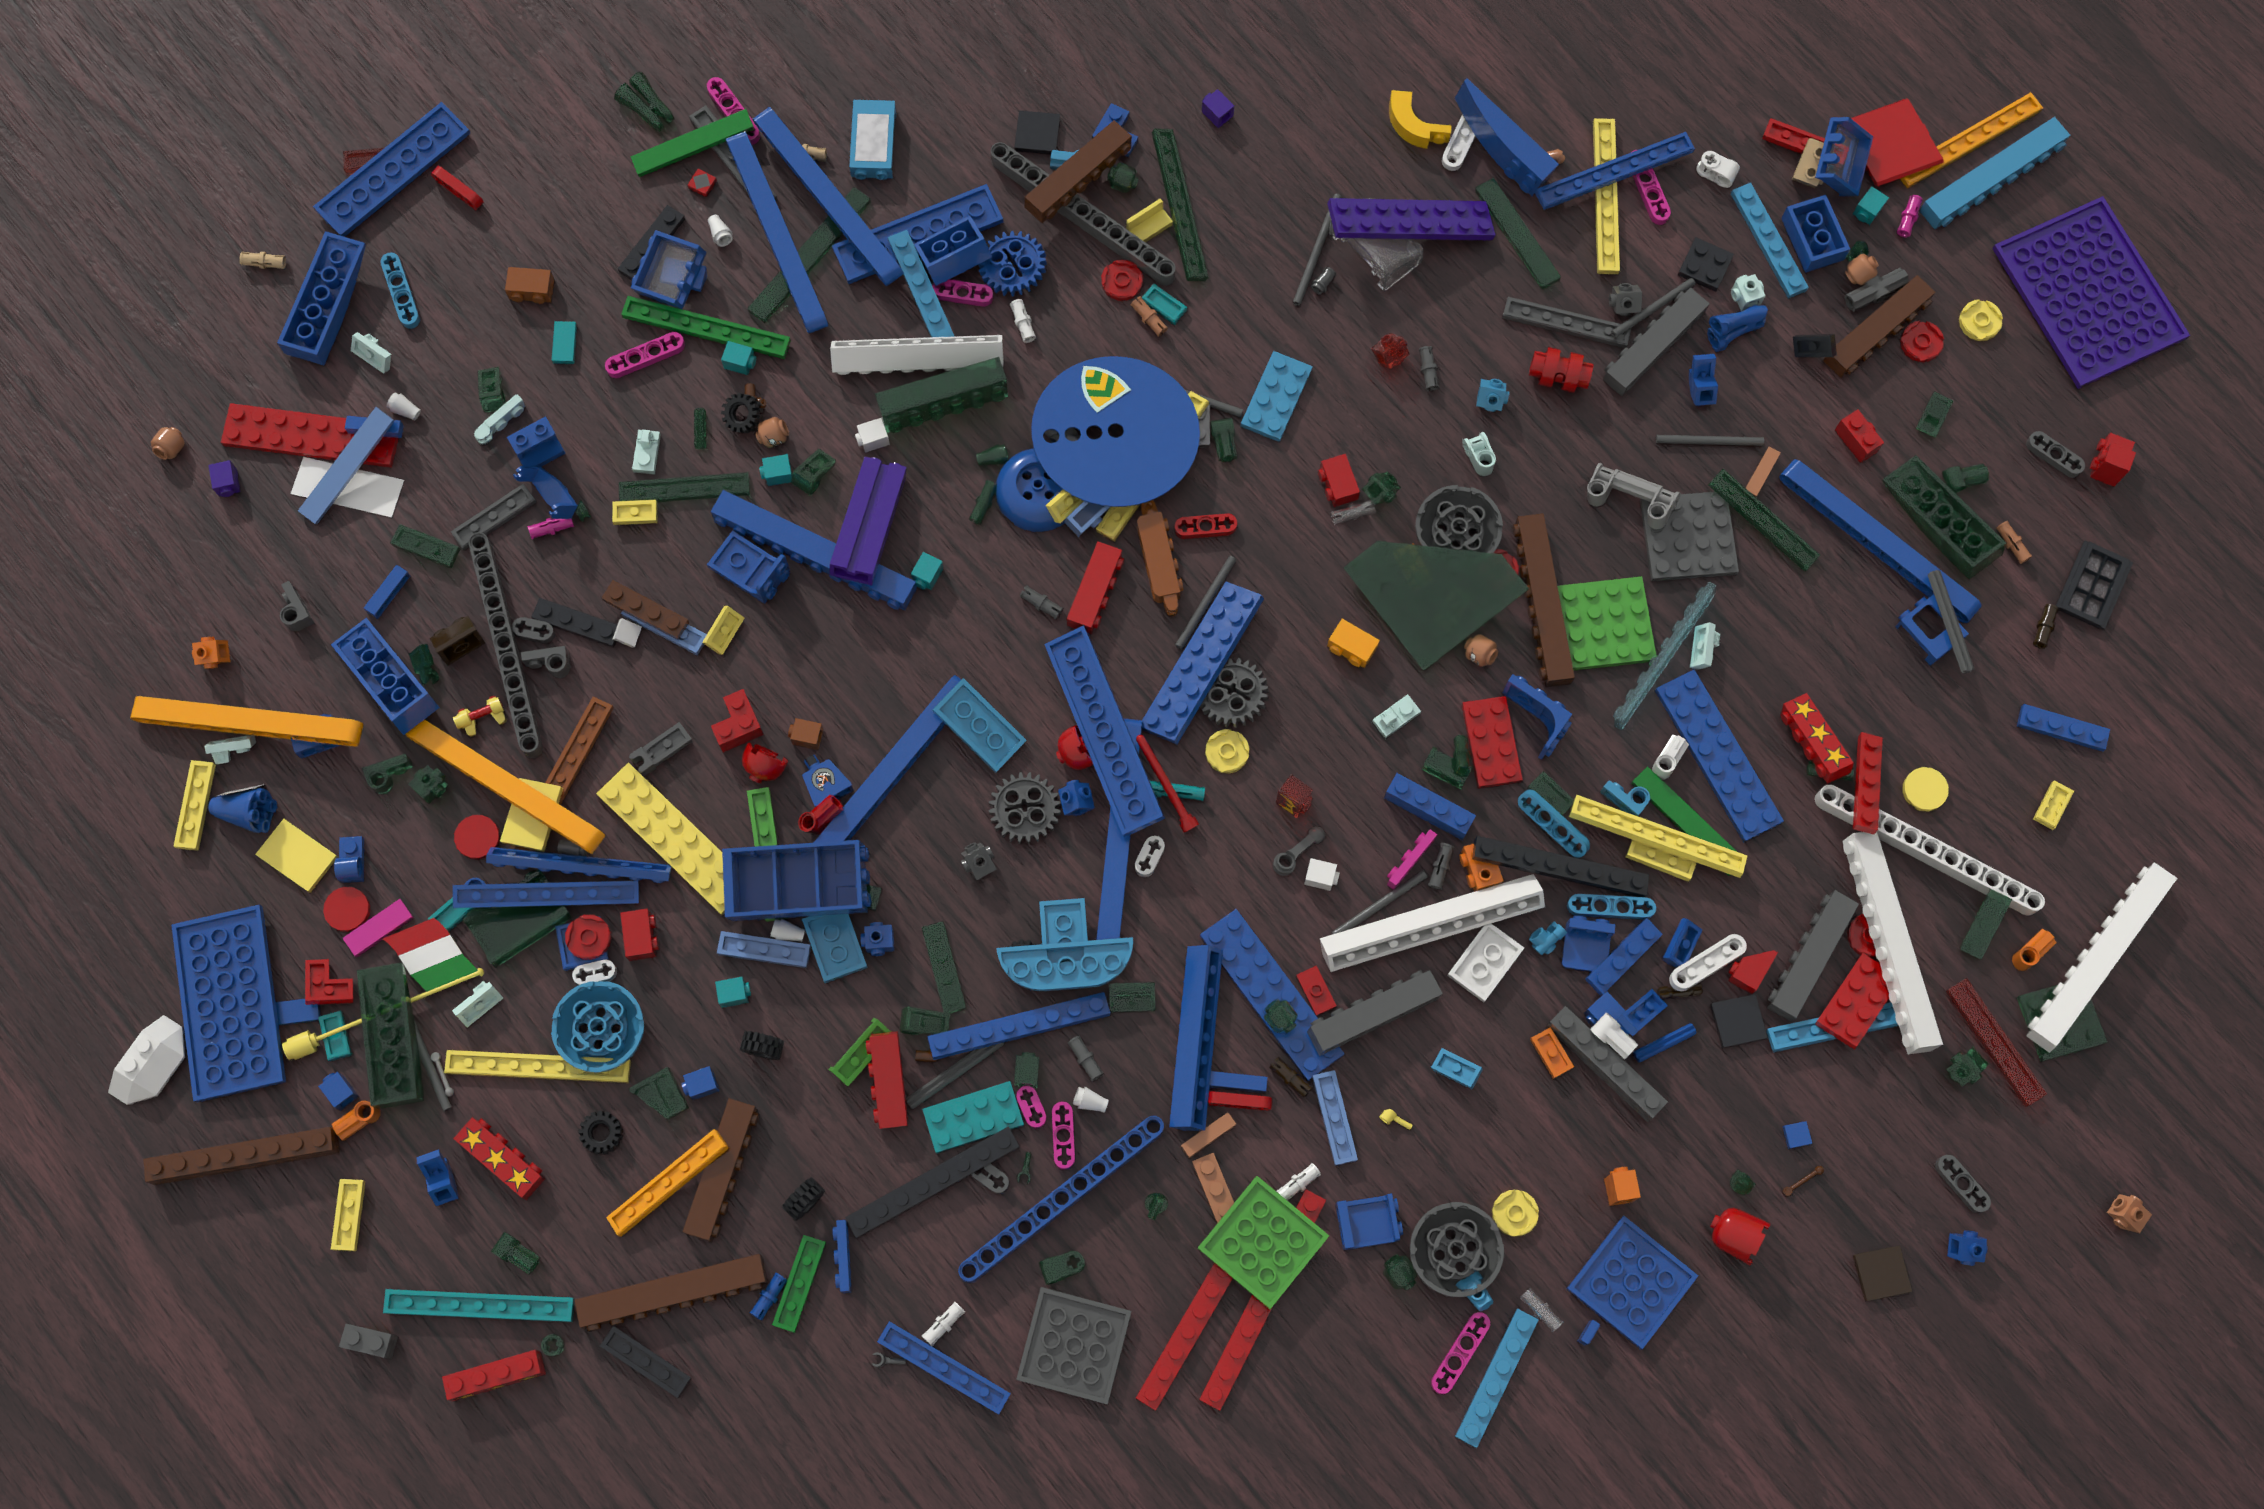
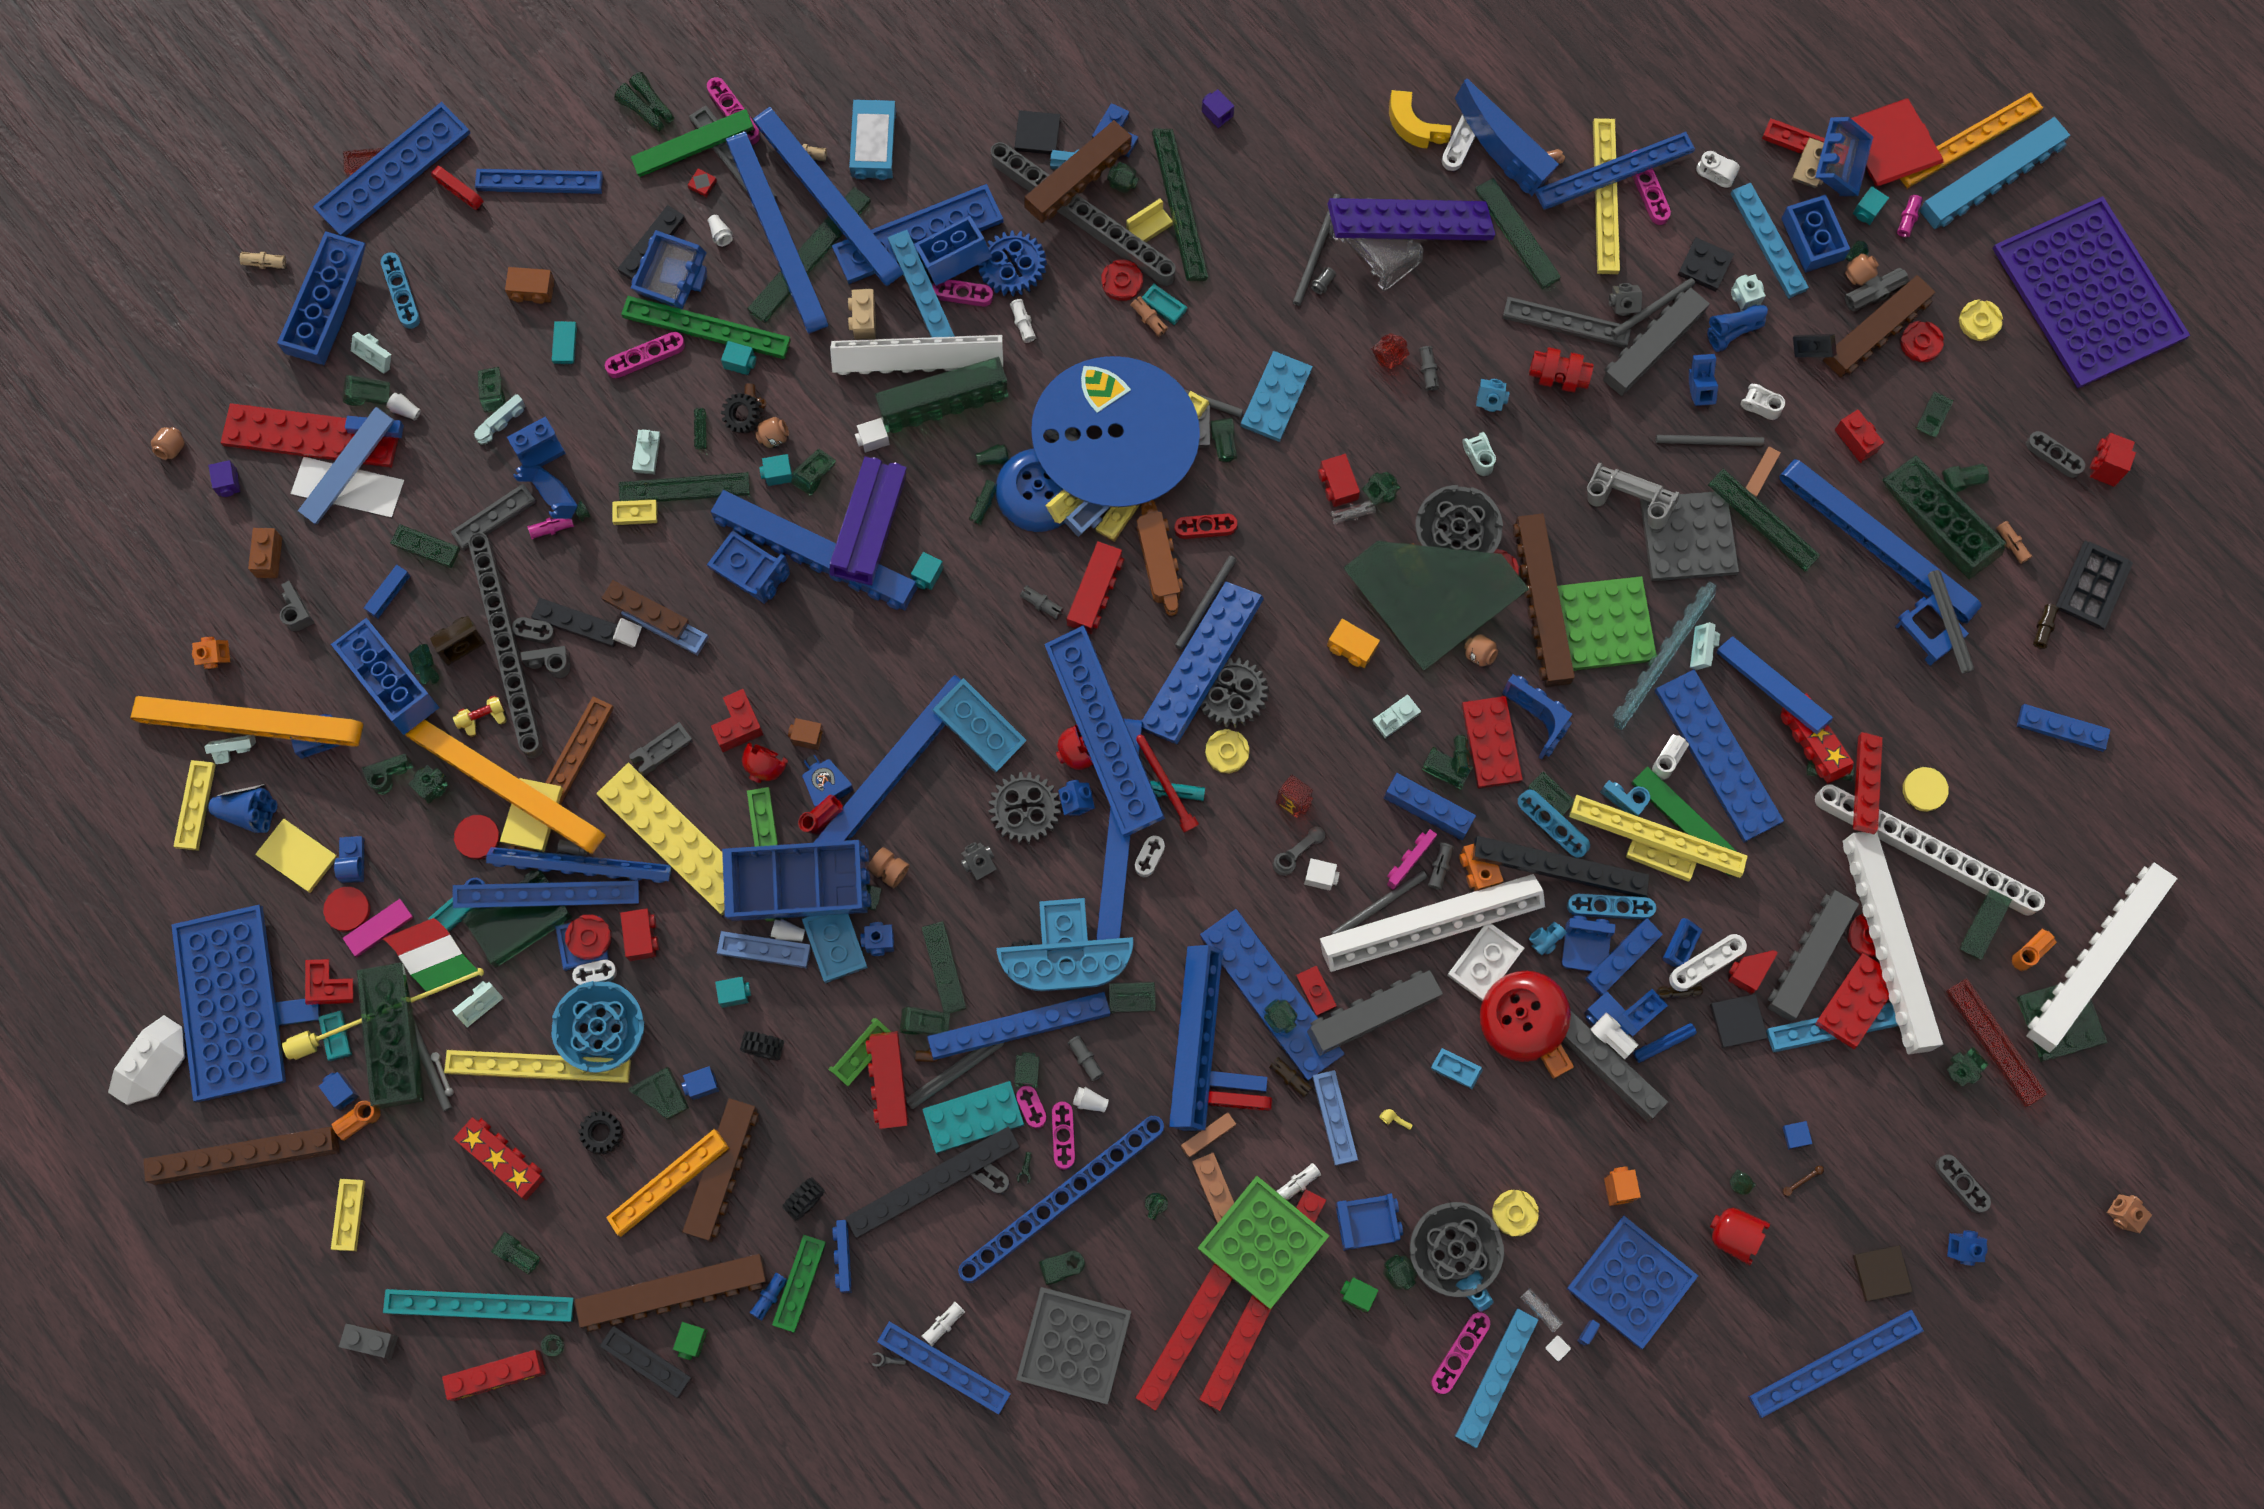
blue brick [416,1149,458,1206] -> none
light yellow plate [702,606,744,655] -> none
light yellow plate [2033,780,2074,830] -> none
none -> dark orange brick [248,528,282,578]
none -> clear green plate [343,375,390,406]
none -> blue tile [475,169,603,194]
none -> green brick [673,1322,708,1360]
none -> tan brick [848,289,876,340]
none -> nougat wheel [867,847,910,889]
none -> green brick [1340,1277,1378,1313]
none -> red brick [1480,971,1571,1062]
none -> white sticker [1546,1336,1571,1361]
none -> blue tile [1717,636,1833,735]
none -> white piece [1741,384,1785,420]
none -> blue tile [1748,1310,1924,1418]

